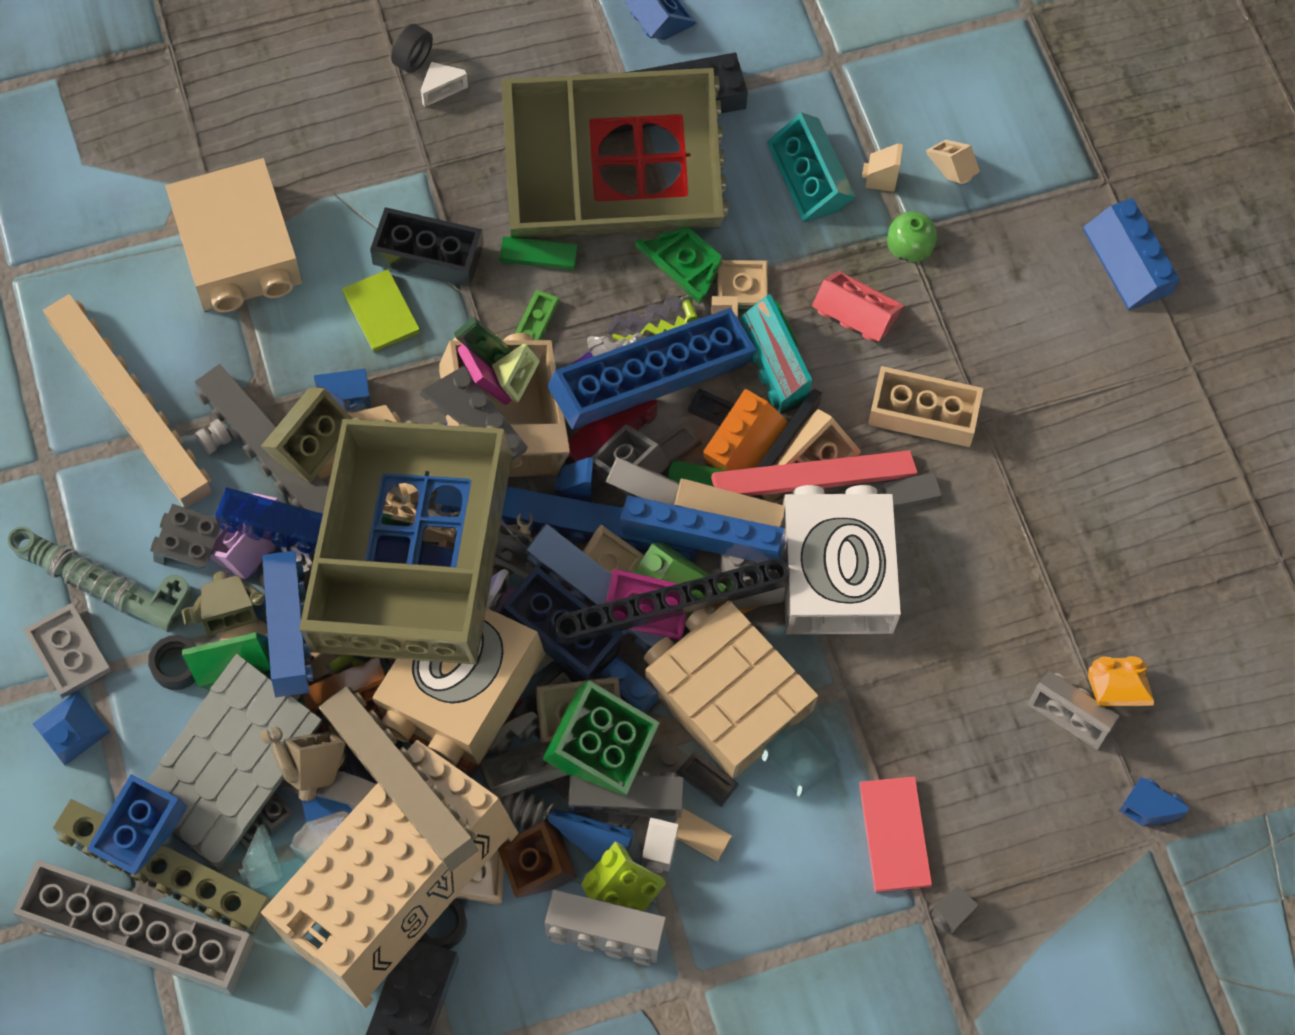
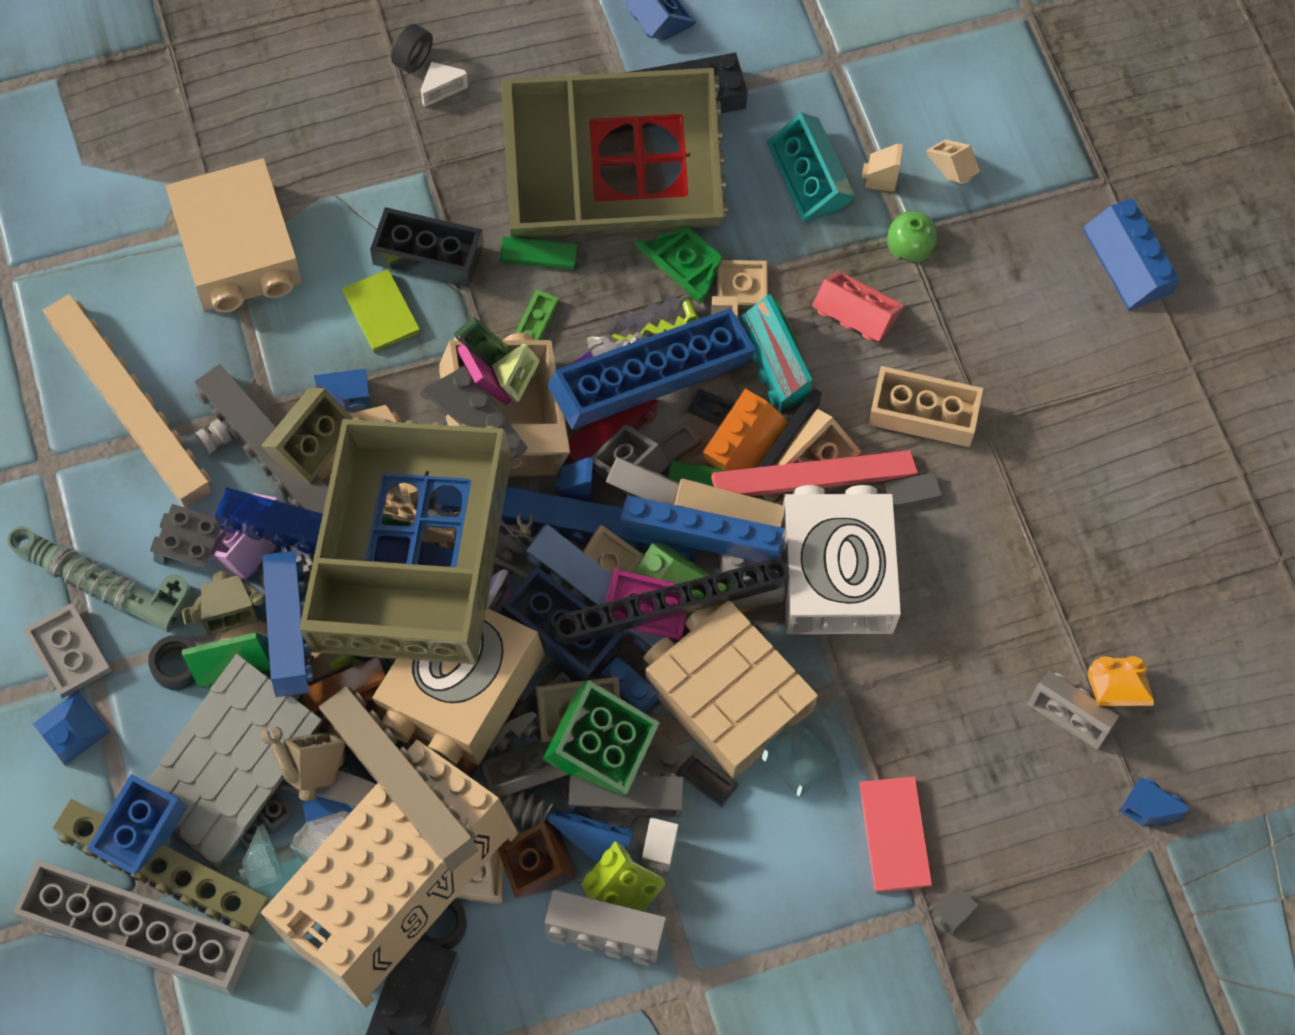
tan tile [675,809,732,862] -> none

